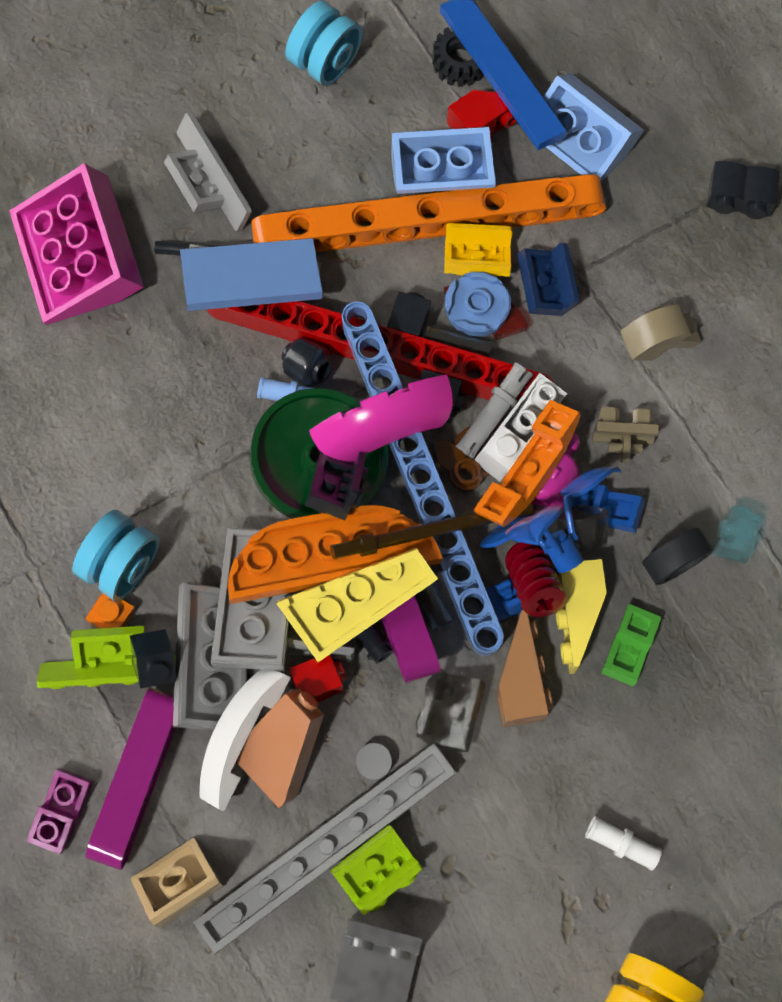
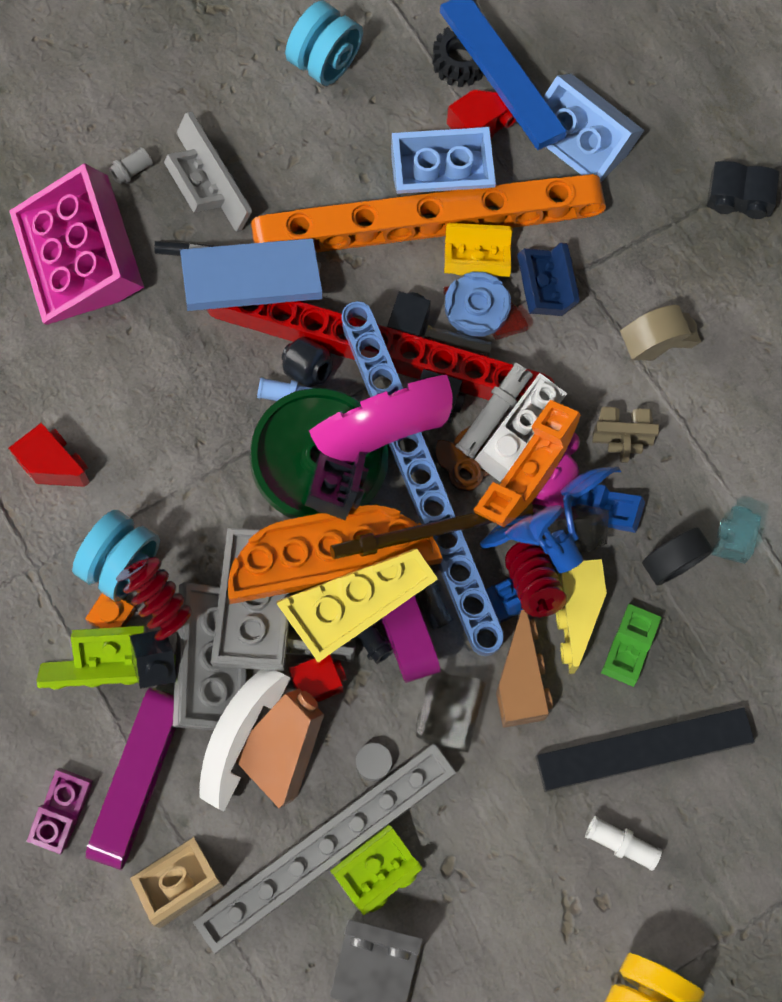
none -> red slope [8,423,90,487]
none -> light grey pin [109,147,153,184]
none -> dark red piece [116,557,192,640]
none -> black tile [535,707,755,792]

